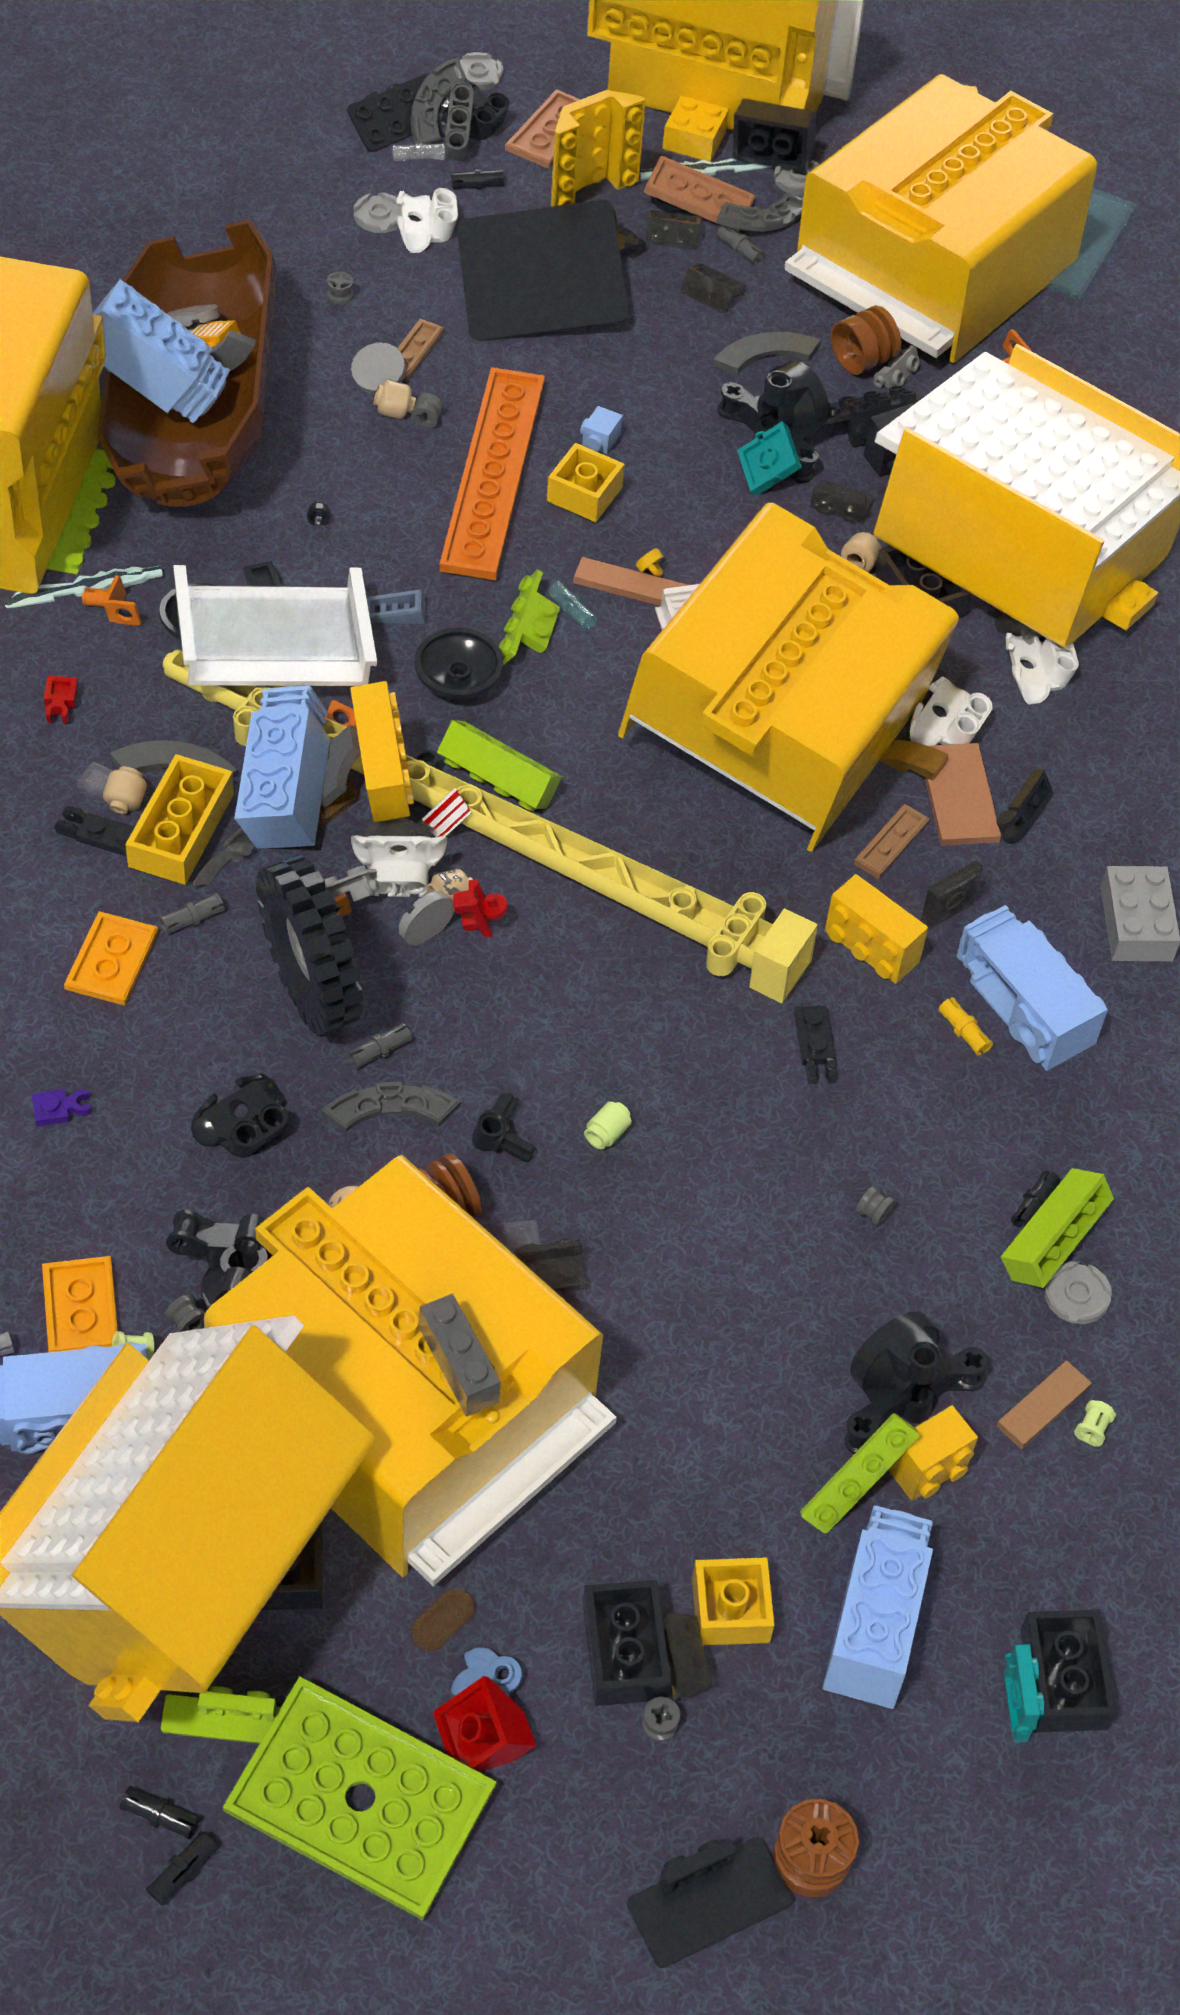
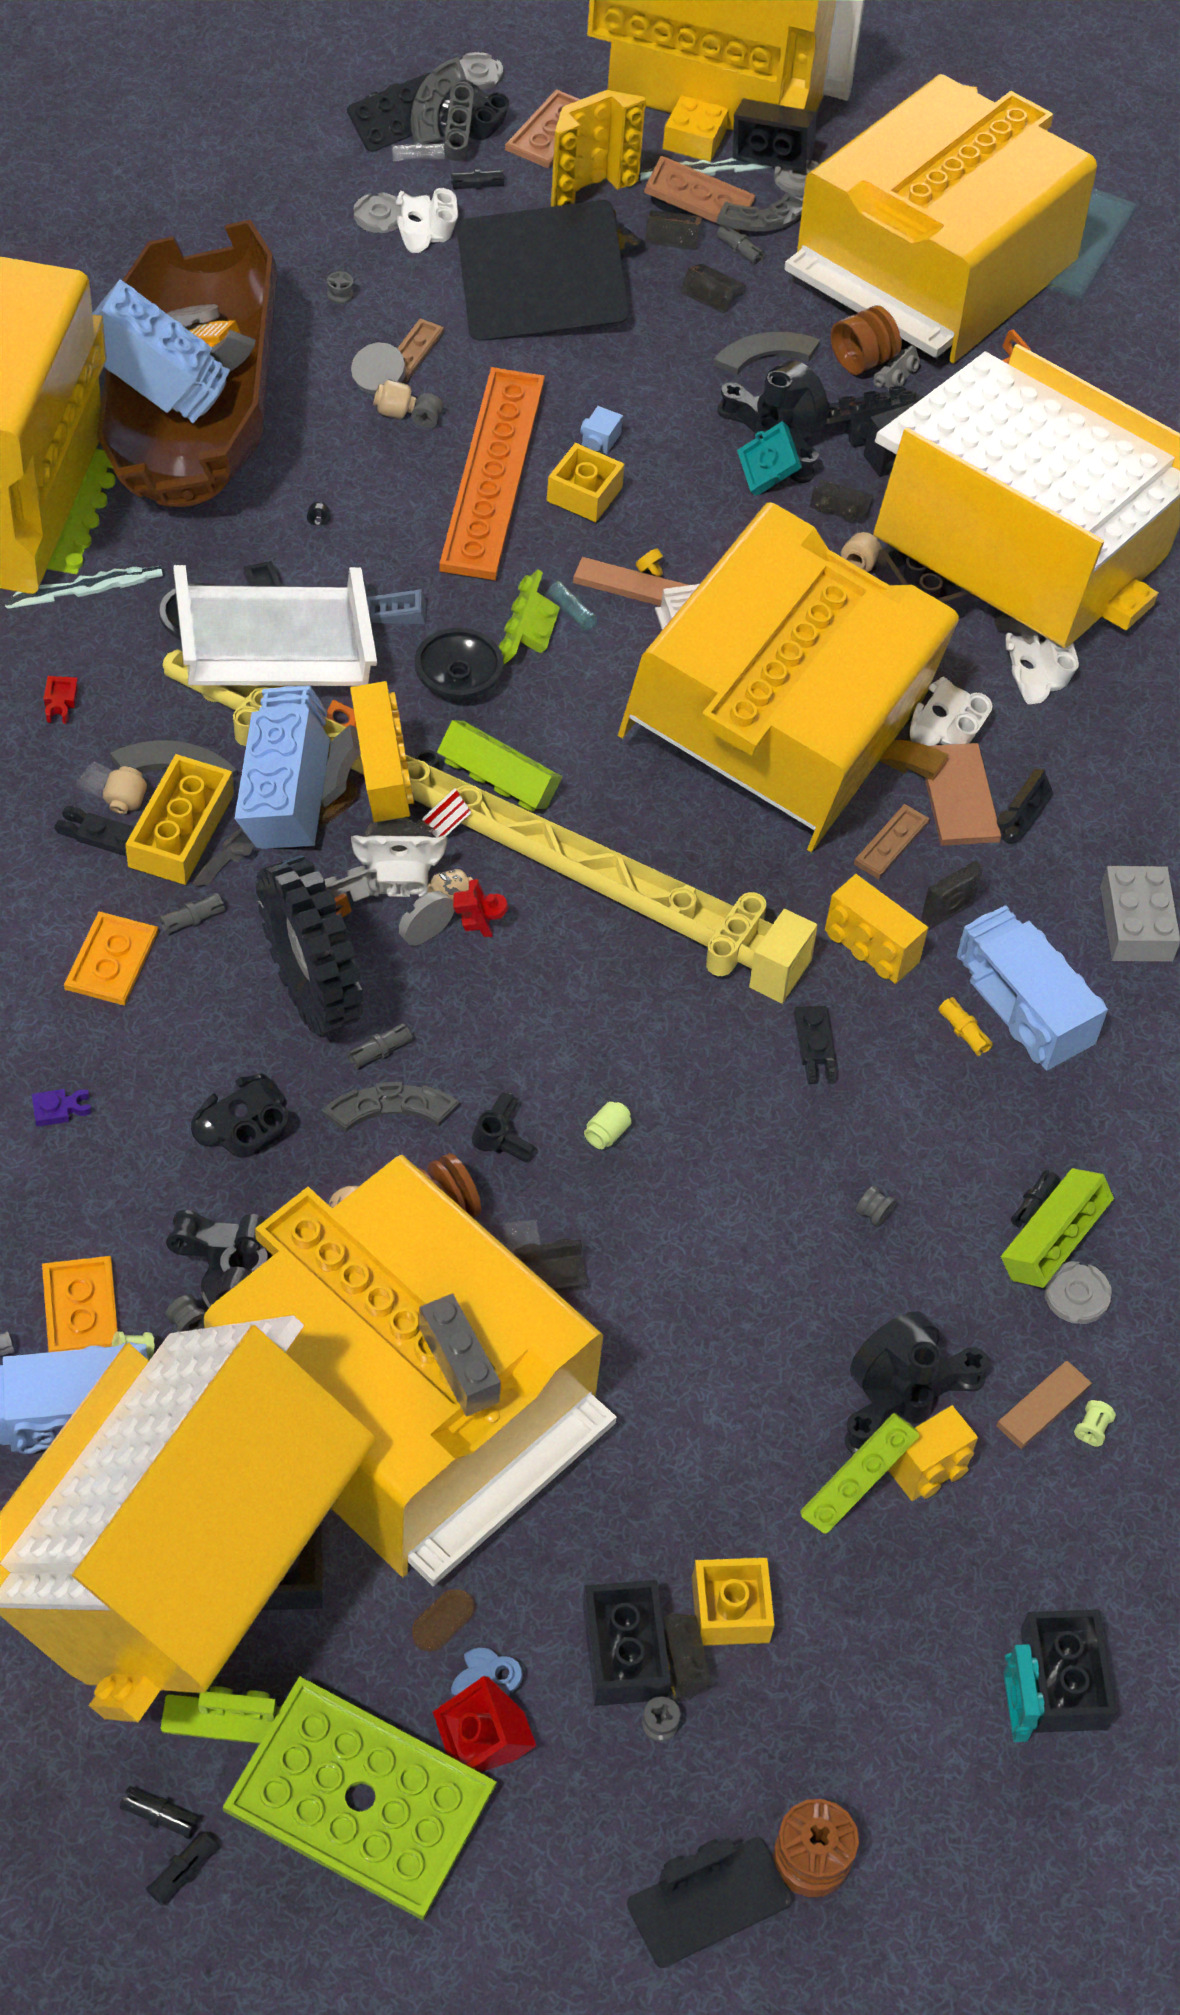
orange bracket [82,575,142,626] -> none
light blue piece [822,1505,933,1709] -> none

